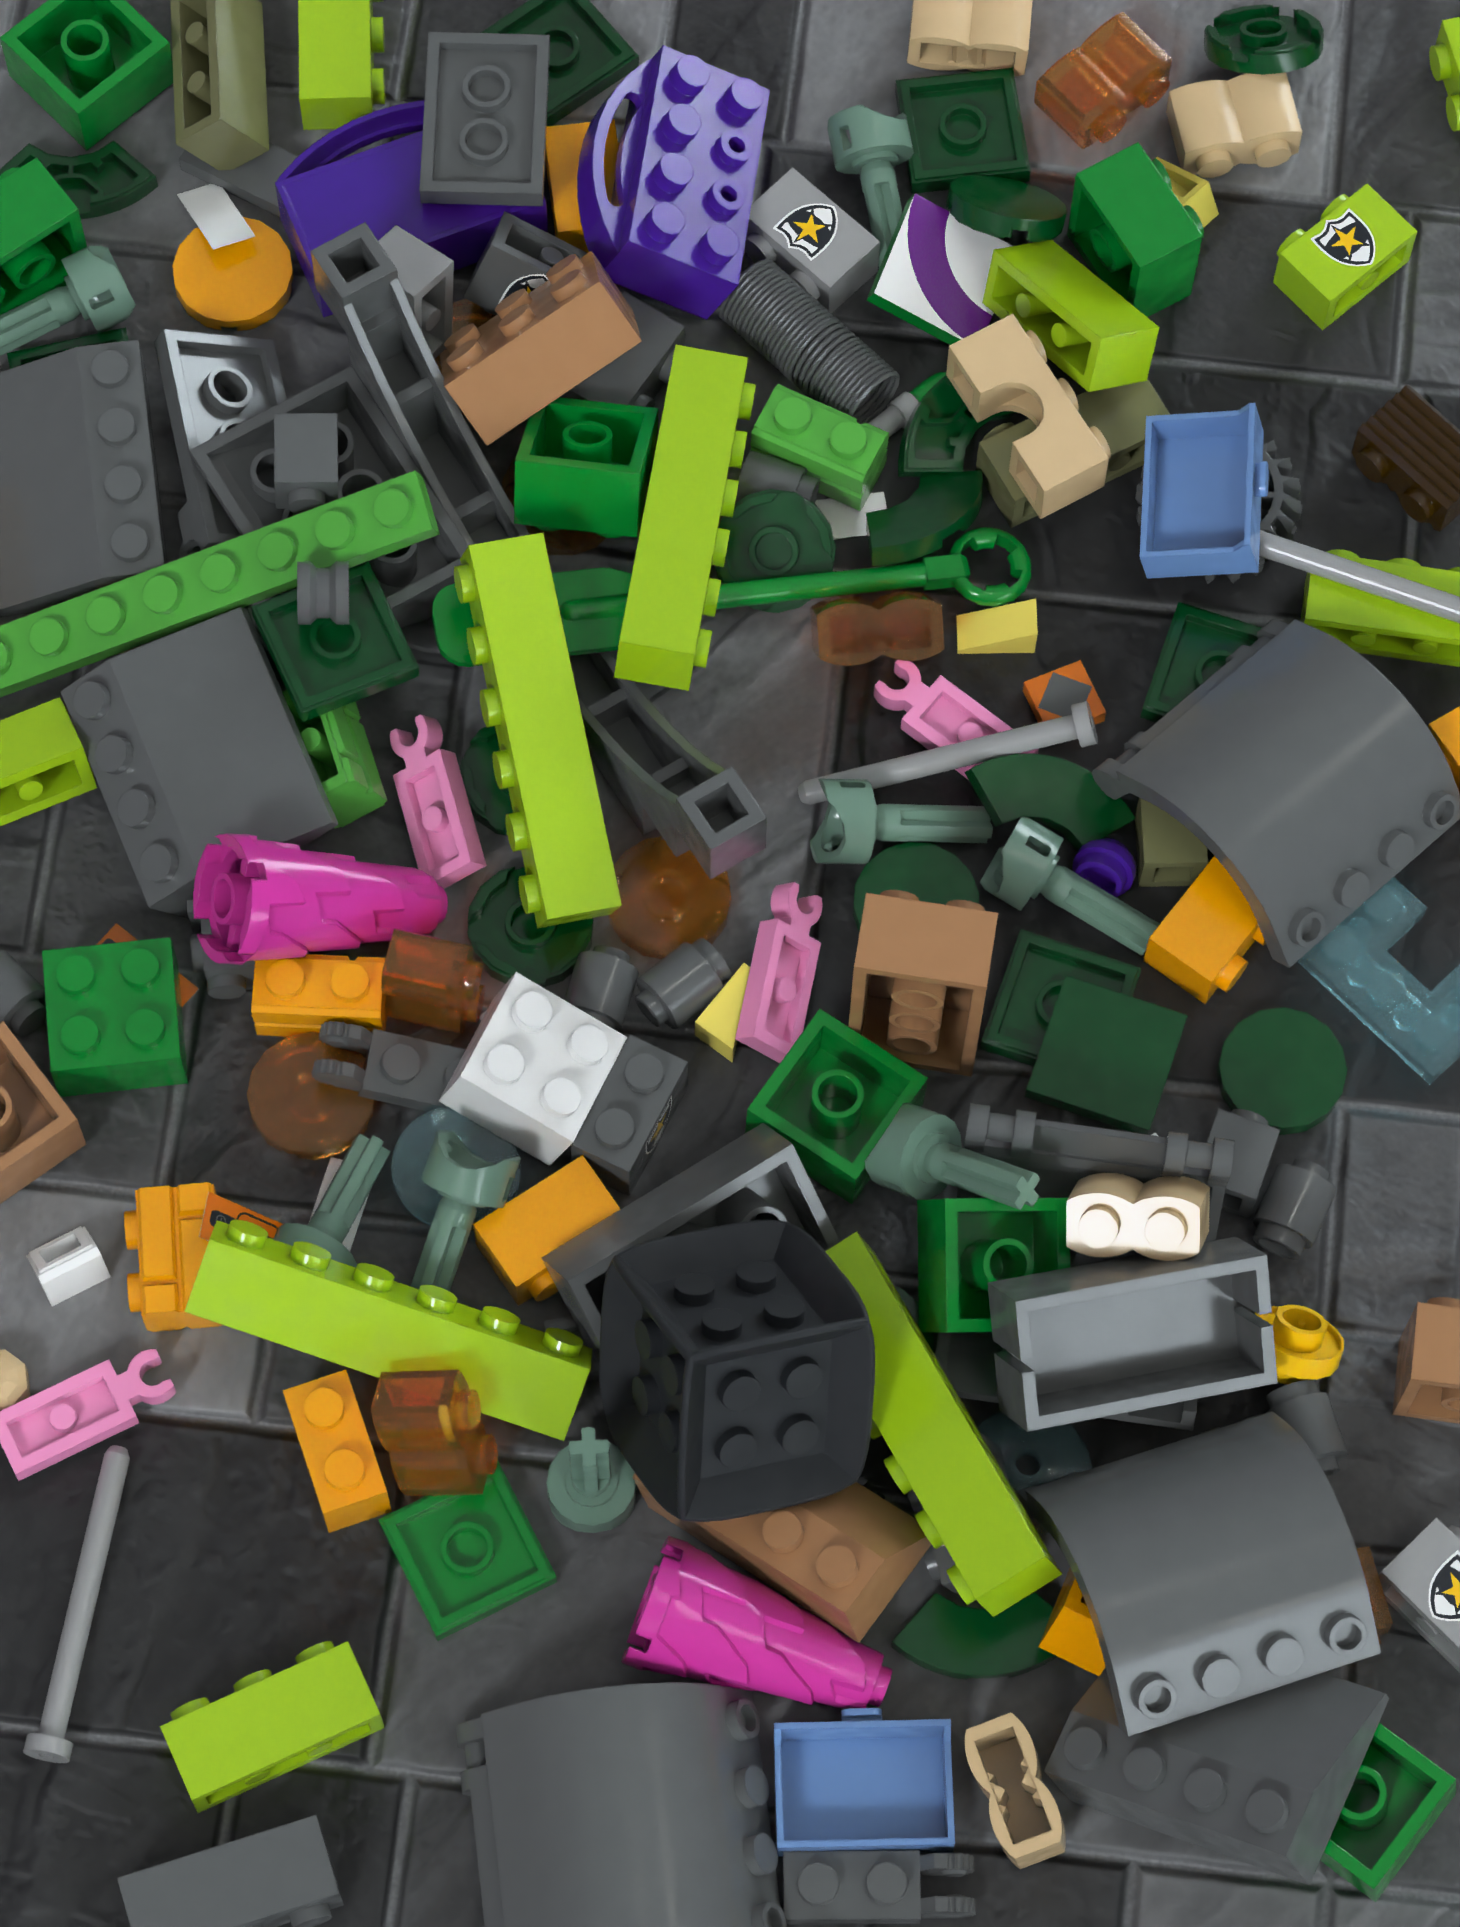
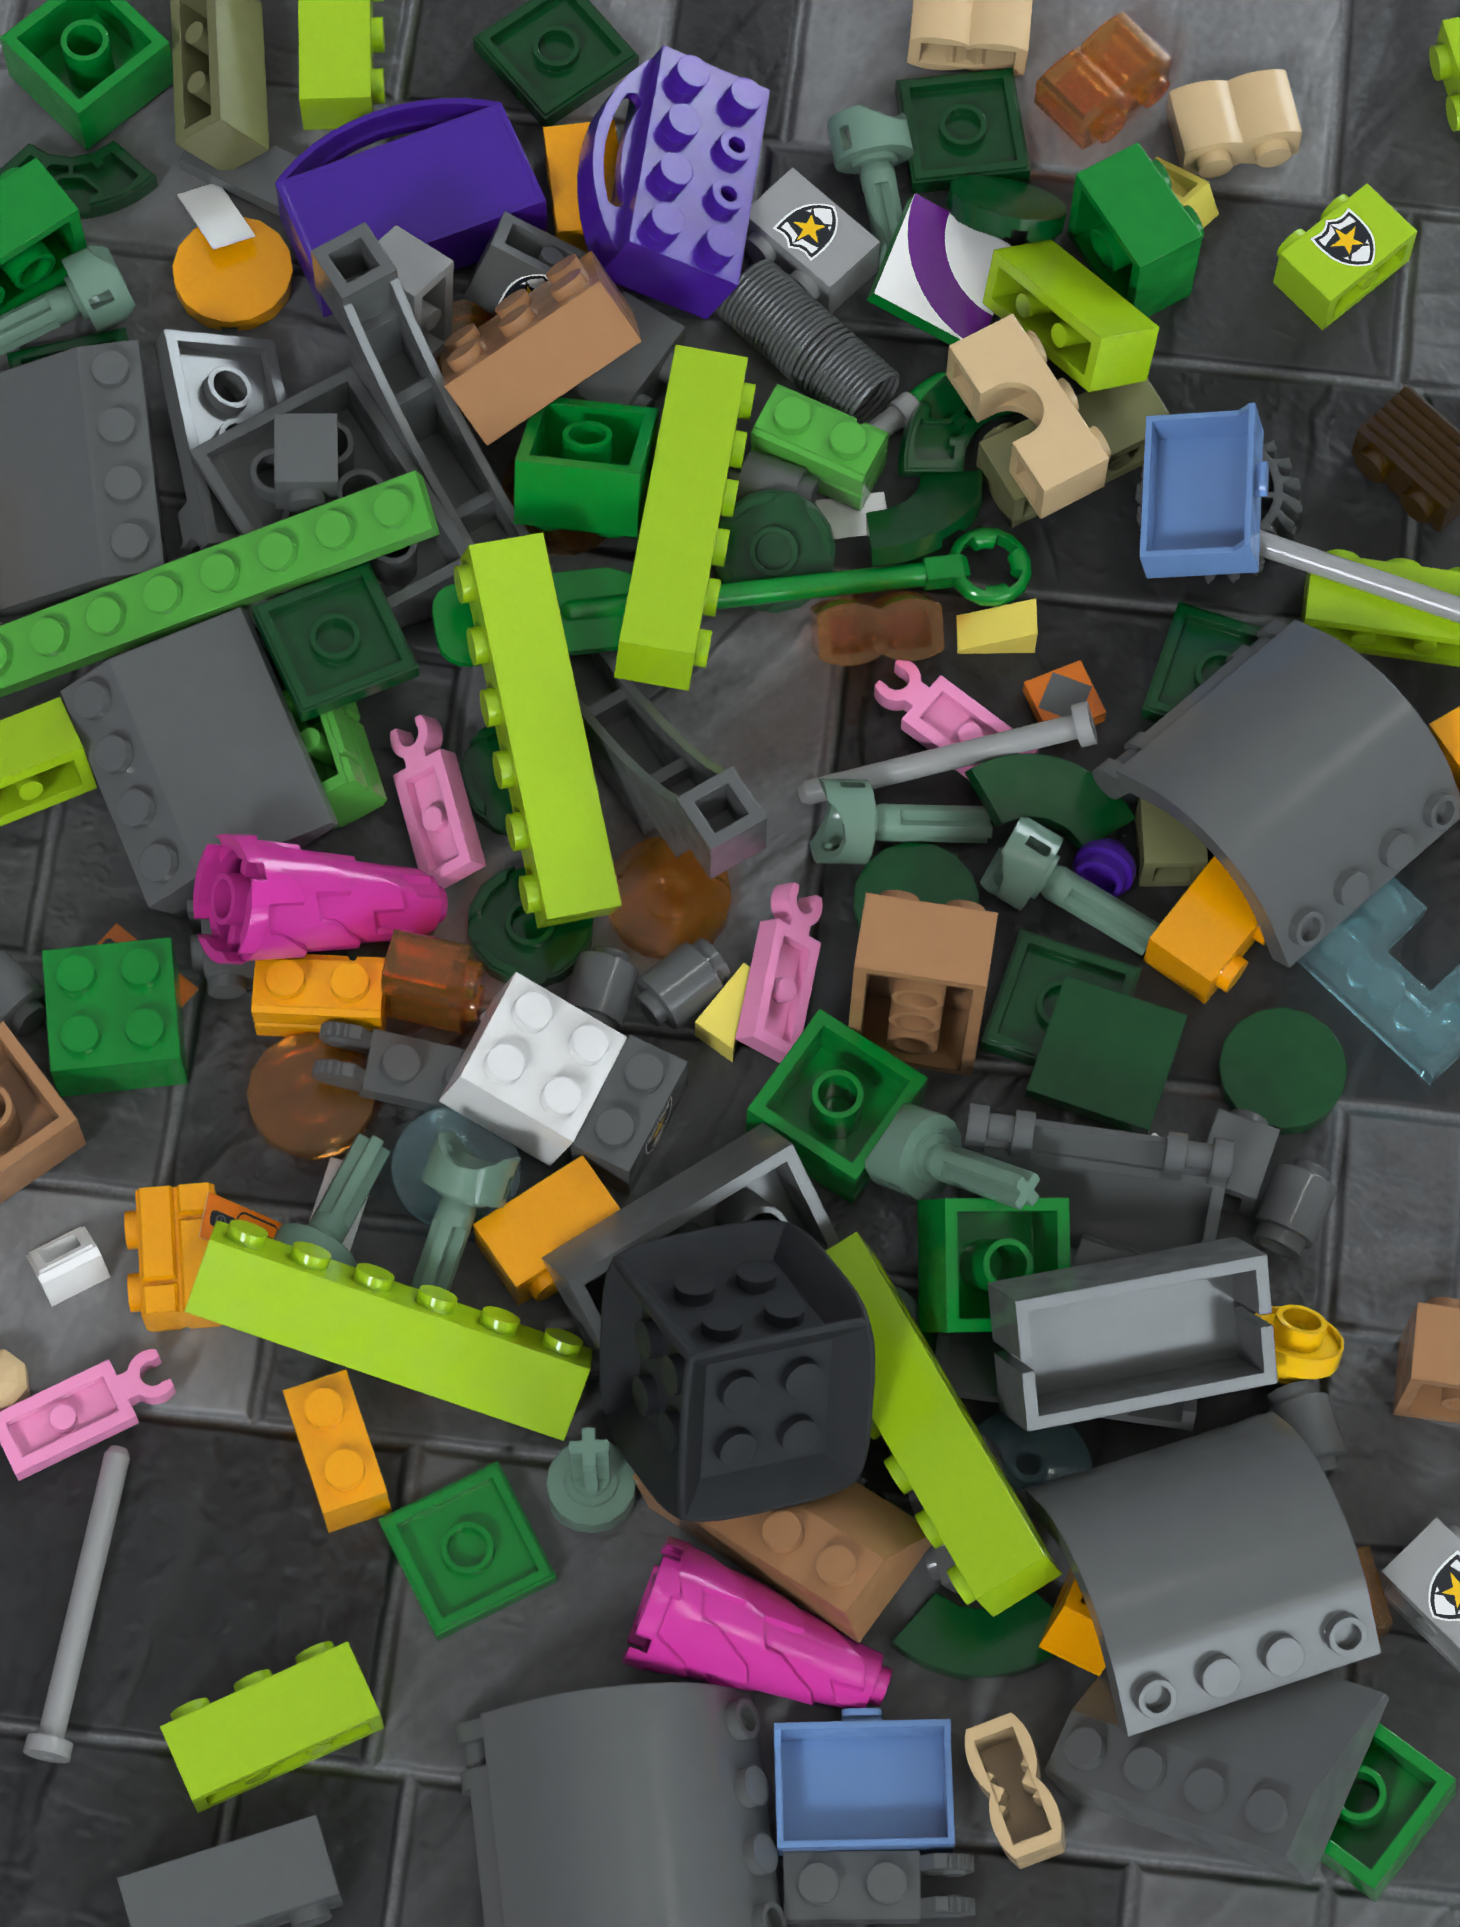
dark grey wheel [297,561,349,625] -> none
clear orange brick [371,1370,498,1496] -> none
dark grey plate [419,32,550,206] -> none
brick [1066,1173,1210,1261] -> none
dark green tile [1204,4,1324,75] -> none

